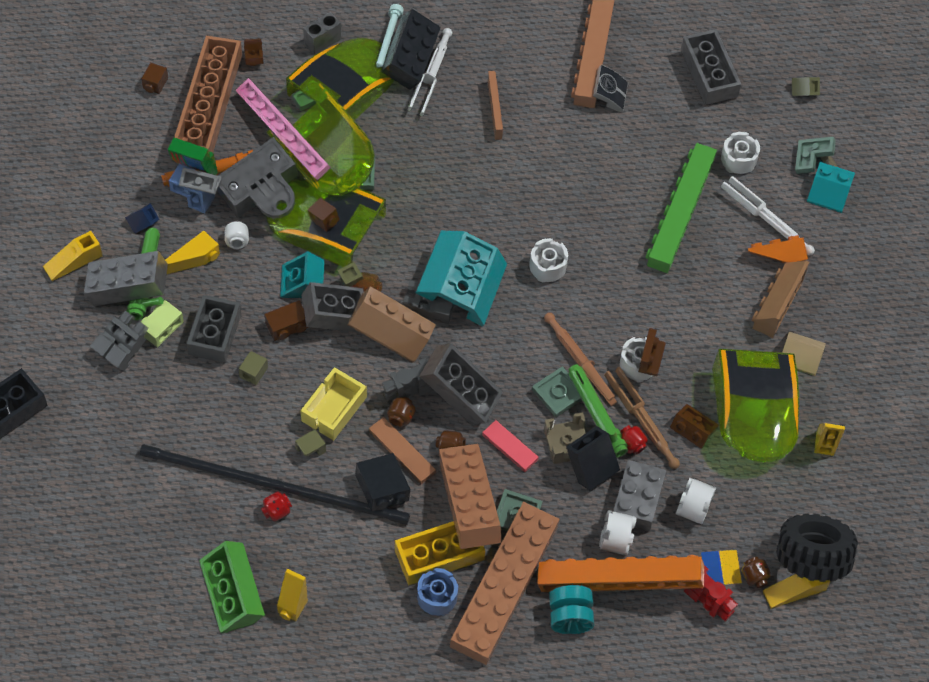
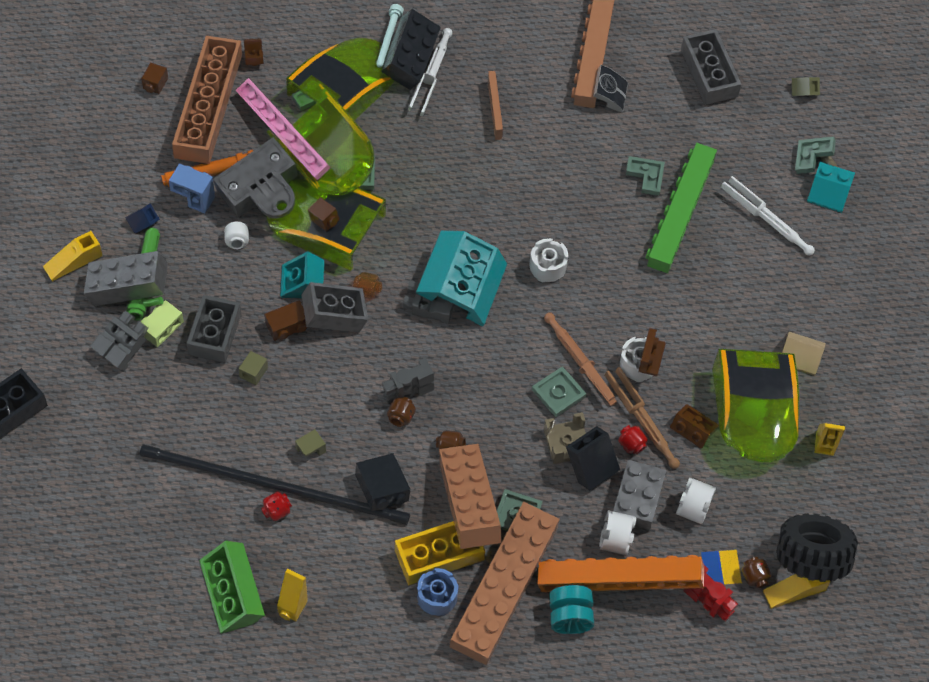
yellow slope [165,231,220,274] -> none
green slope [168,138,218,175] -> none
light grey slope [179,167,221,194] -> none
light yellow piece [301,367,367,441] -> none
flat silver piece [303,12,341,55] -> none
olive panel [337,262,364,287] -> none
medium nougat slope [348,286,436,362] -> none
nougat tile [369,417,436,484] -> none
flat silver brick [419,343,503,425] -> none
coral tile [482,420,539,472] -> none
bright green cylinder [568,364,628,458] -> none
white brick [721,132,760,174] -> none
orange slope [748,235,808,263] -> none
medium nougat slope [752,261,810,338] -> none
none -> sand green plate [626,156,665,196]

